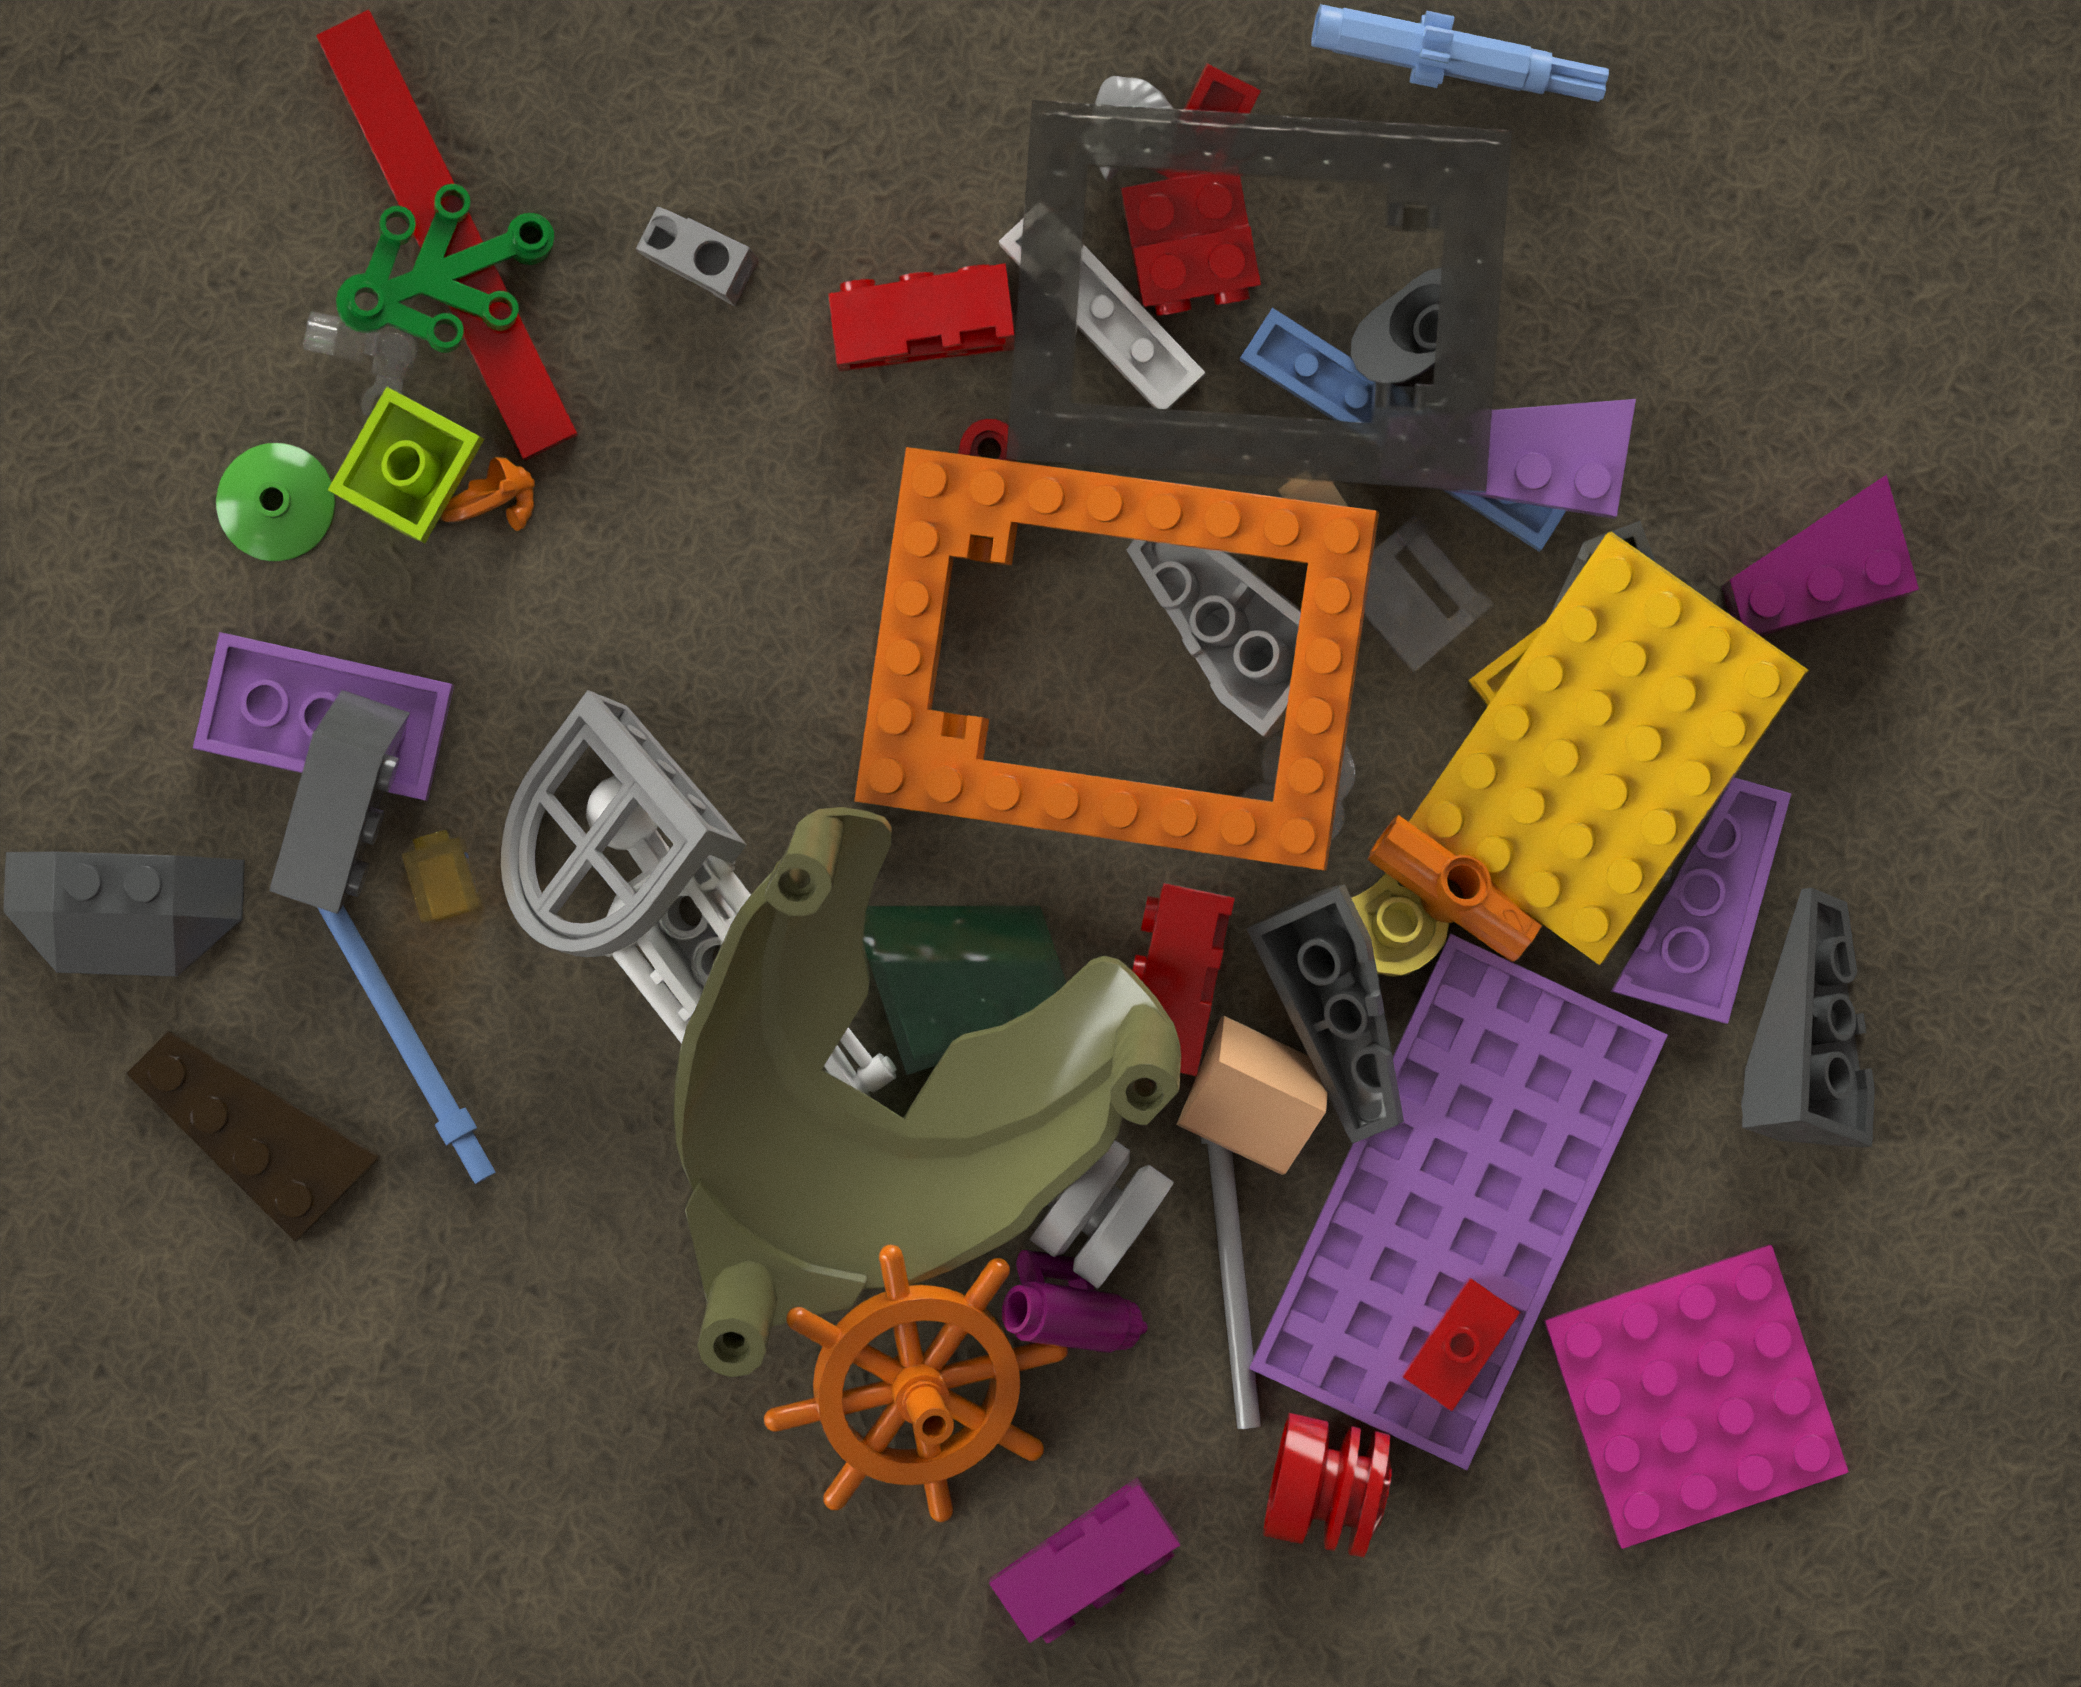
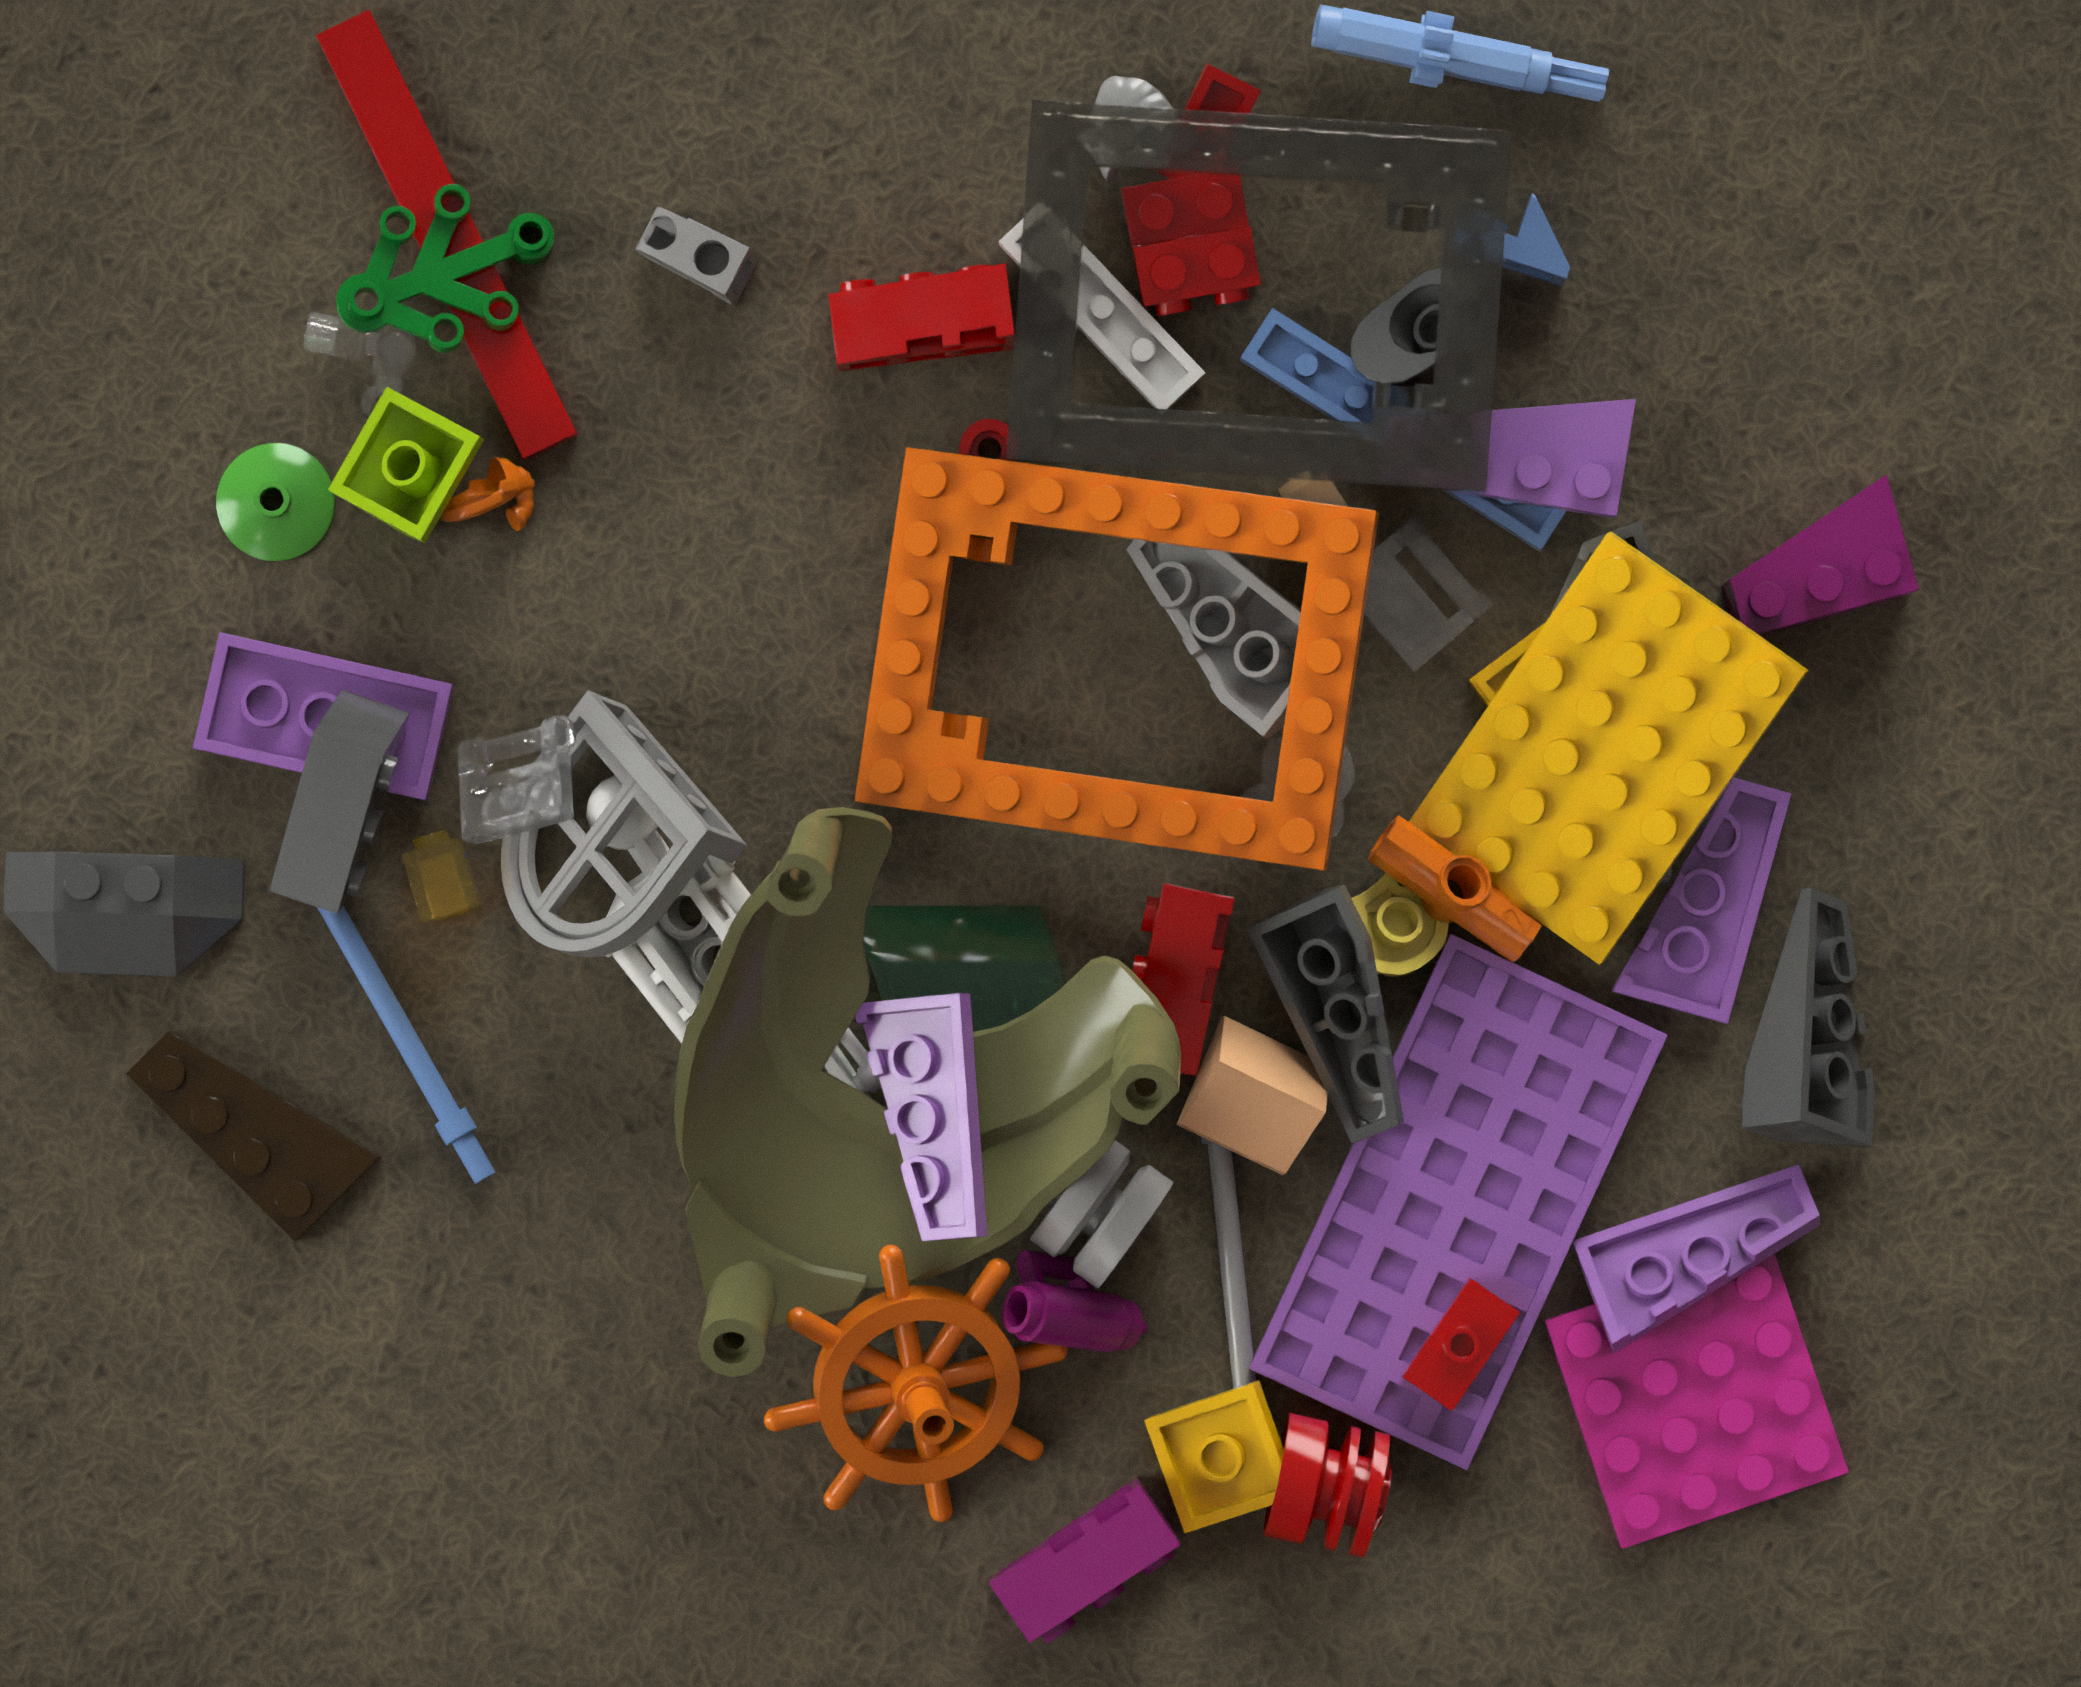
none -> clear plate [458,715,576,844]
none -> wing [855,993,987,1241]
none -> yellow plate [1144,1380,1284,1534]
none -> medium blue slope [1450,193,1570,287]
none -> medium lavender wing [1573,1164,1820,1353]

